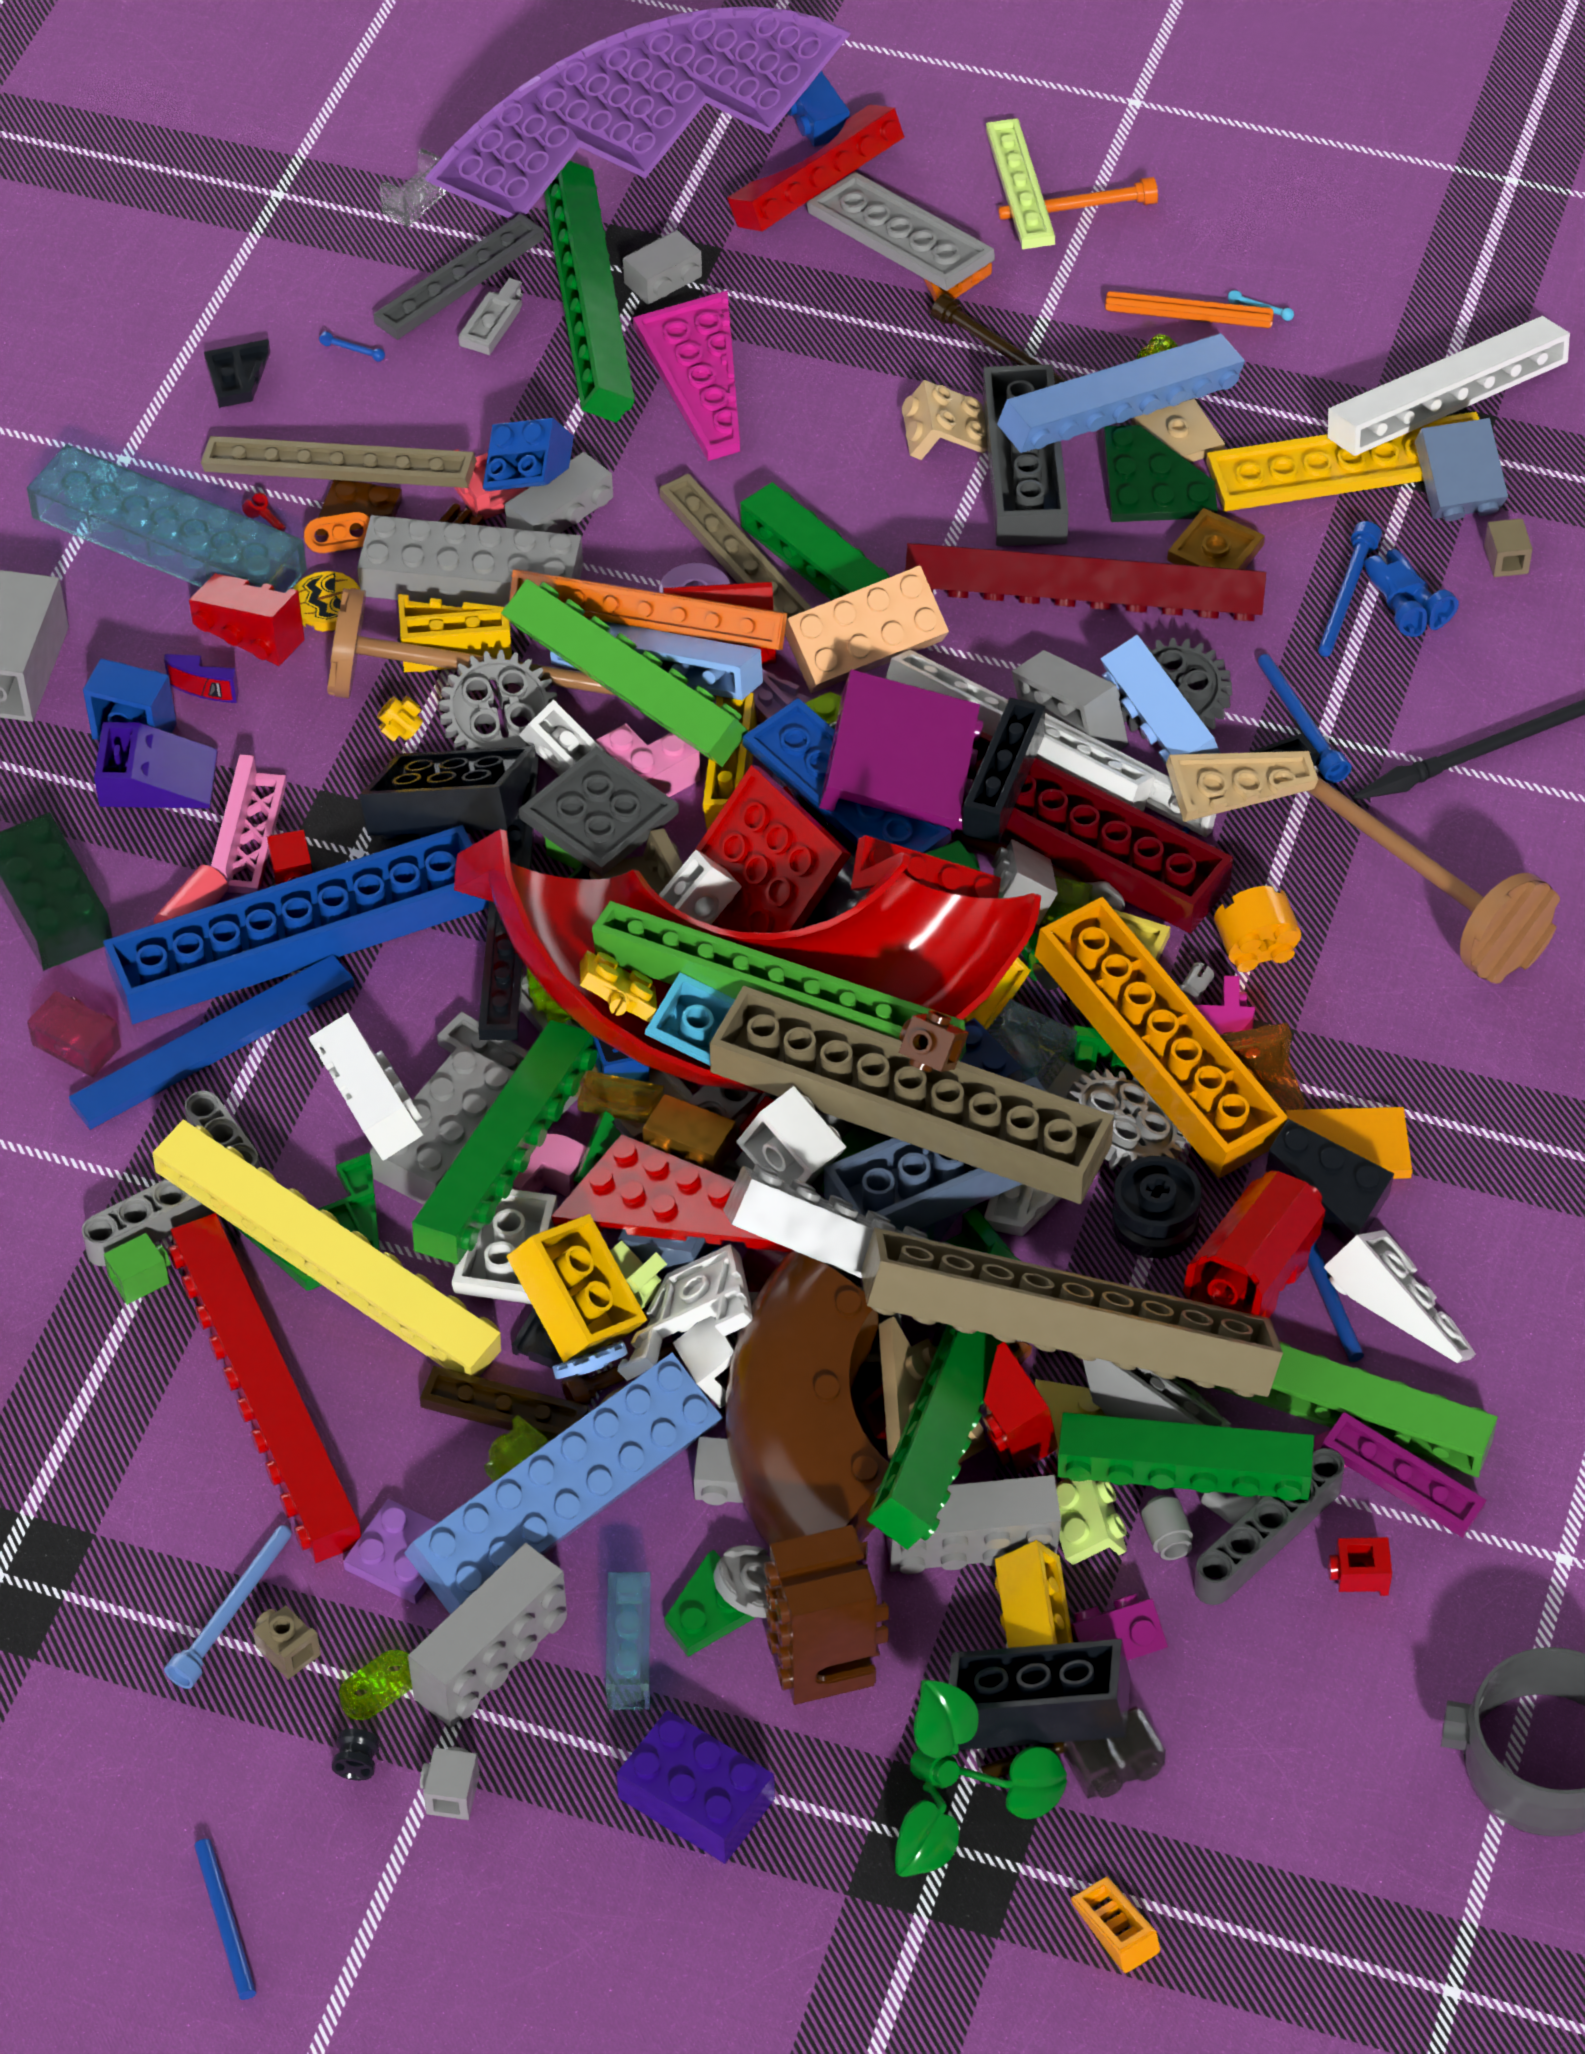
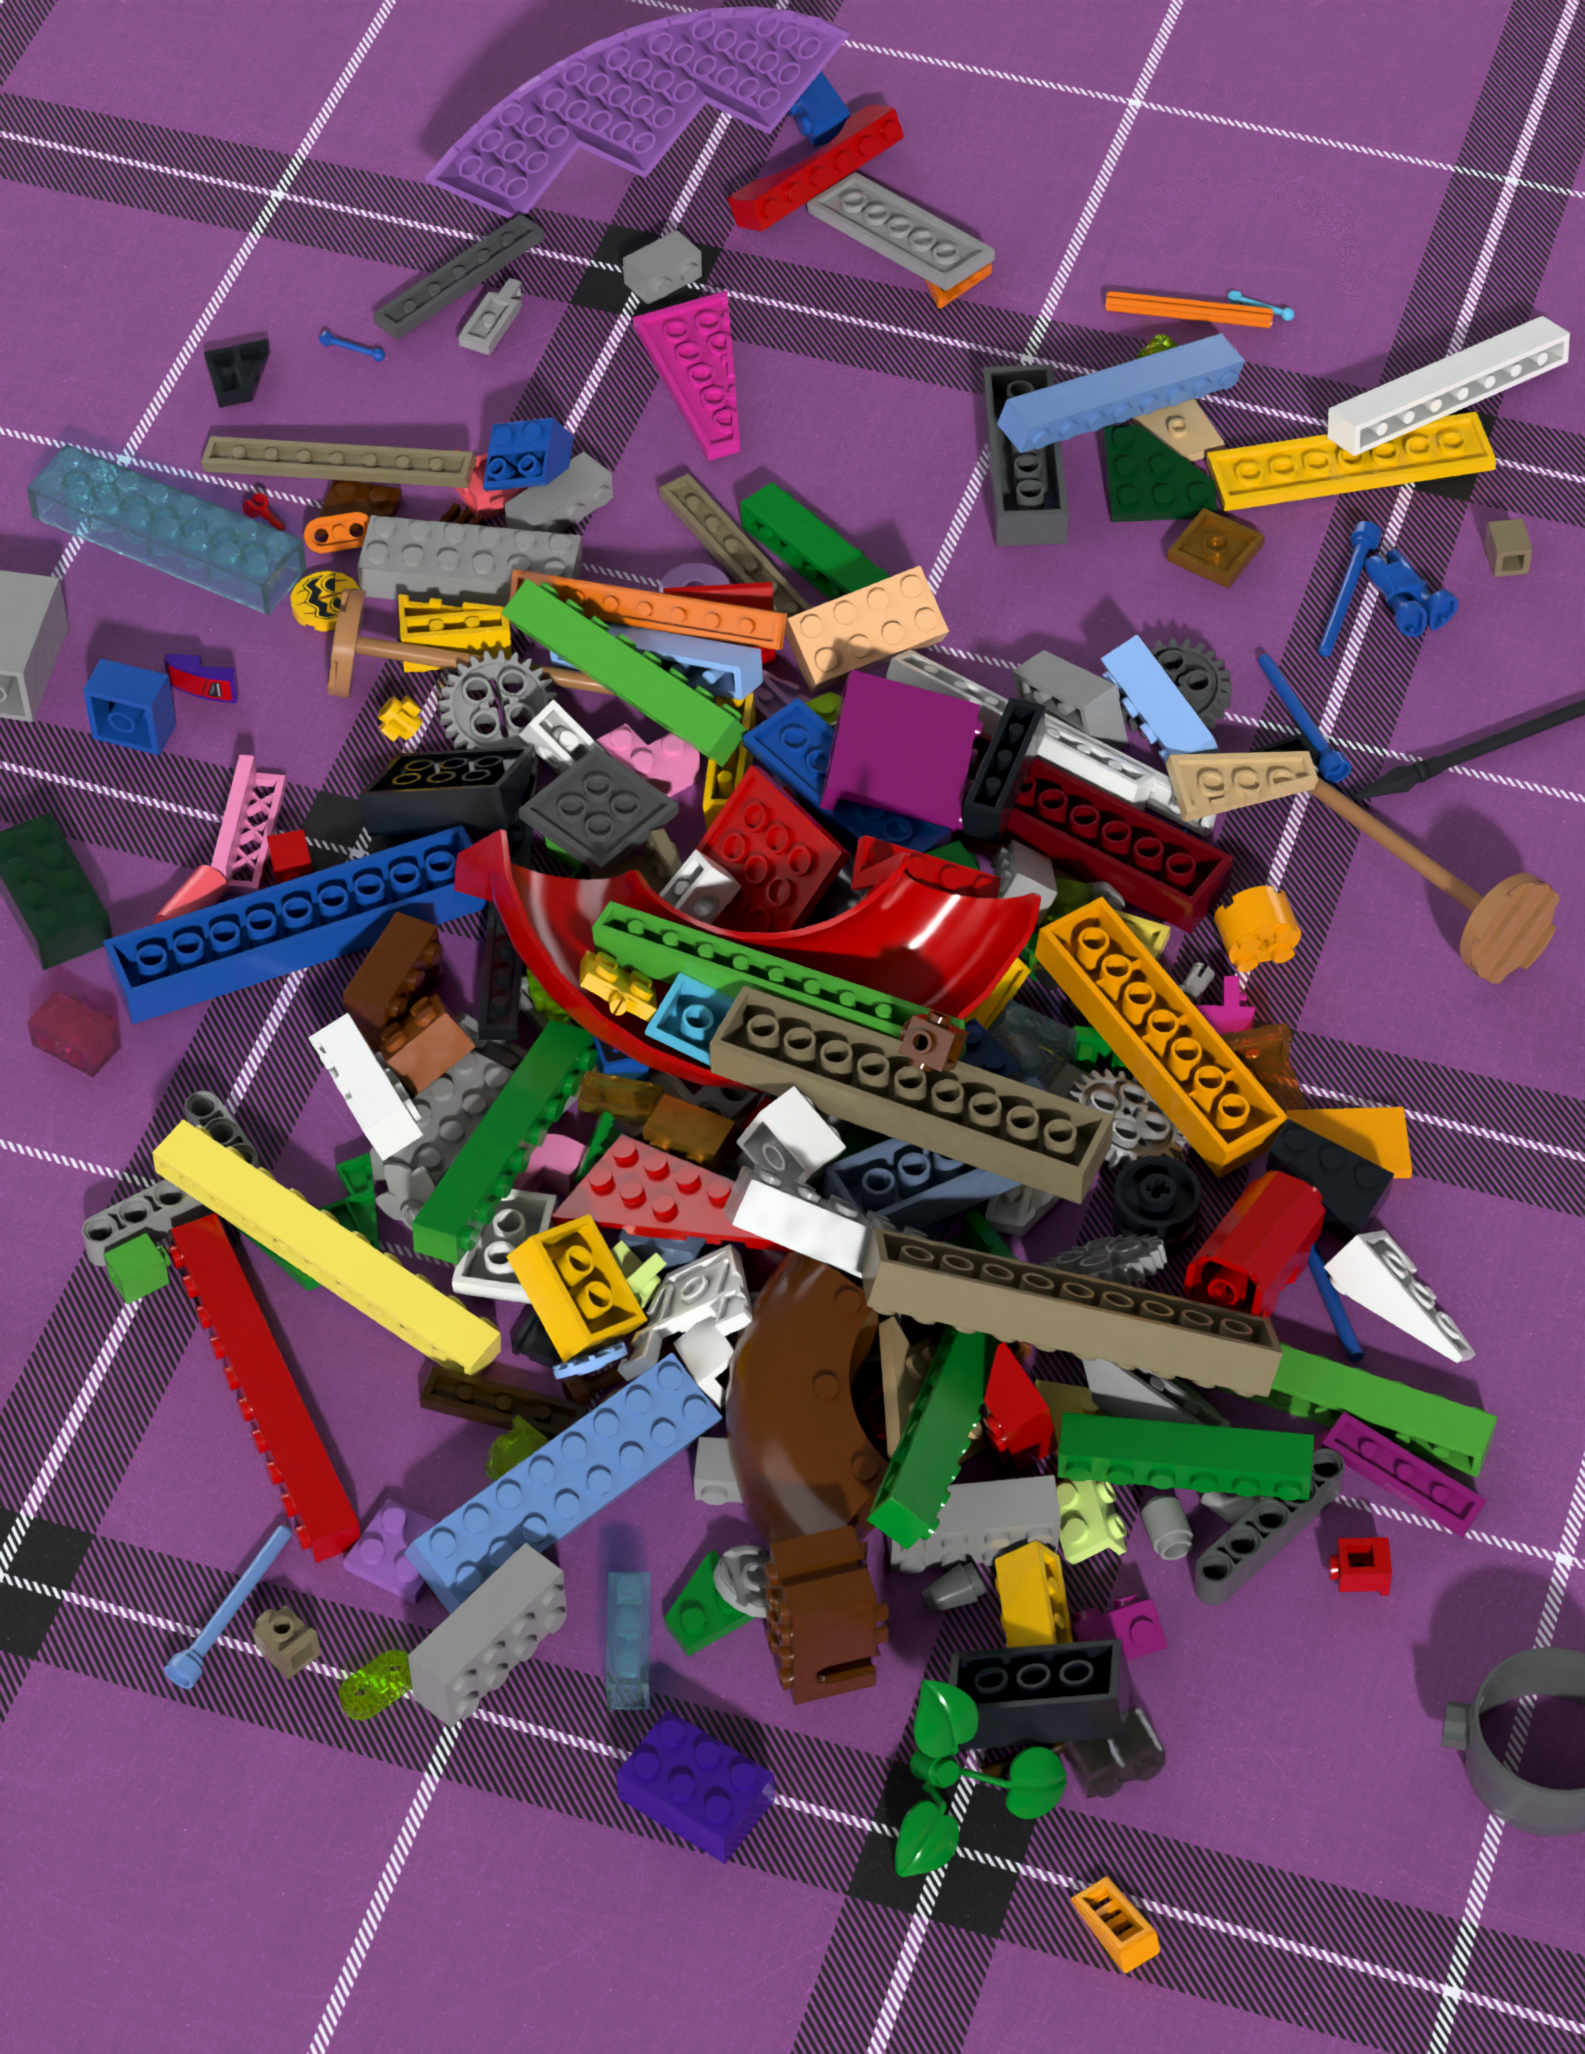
blue tile [69,954,354,1130] -> none
dark purple slope [94,722,218,809] -> none
red wedge [189,573,305,666] -> none
blue bar [194,1839,256,2000] -> none
black wheel [331,1728,380,1781] -> none
clear panel [380,148,448,227] -> none
light grey brick [420,1747,480,1820] -> none
green brick [544,160,635,423] -> none
tan bracket [902,380,987,460] -> none
dark red brick [905,543,1267,621] -> none
dark brown piece [931,294,1065,384] -> none
yellowish green tile [986,118,1055,249] -> none
orange piece [998,177,1158,220] -> none
sand blue brick [1415,418,1508,521] -> none
none -> reddish brown brick [343,911,445,1052]
none -> light grey plate [375,1162,437,1230]
none -> dark orange brick [377,993,476,1097]
none -> dark grey cone [920,1562,986,1615]
none -> light grey gear [1039,1233,1168,1286]

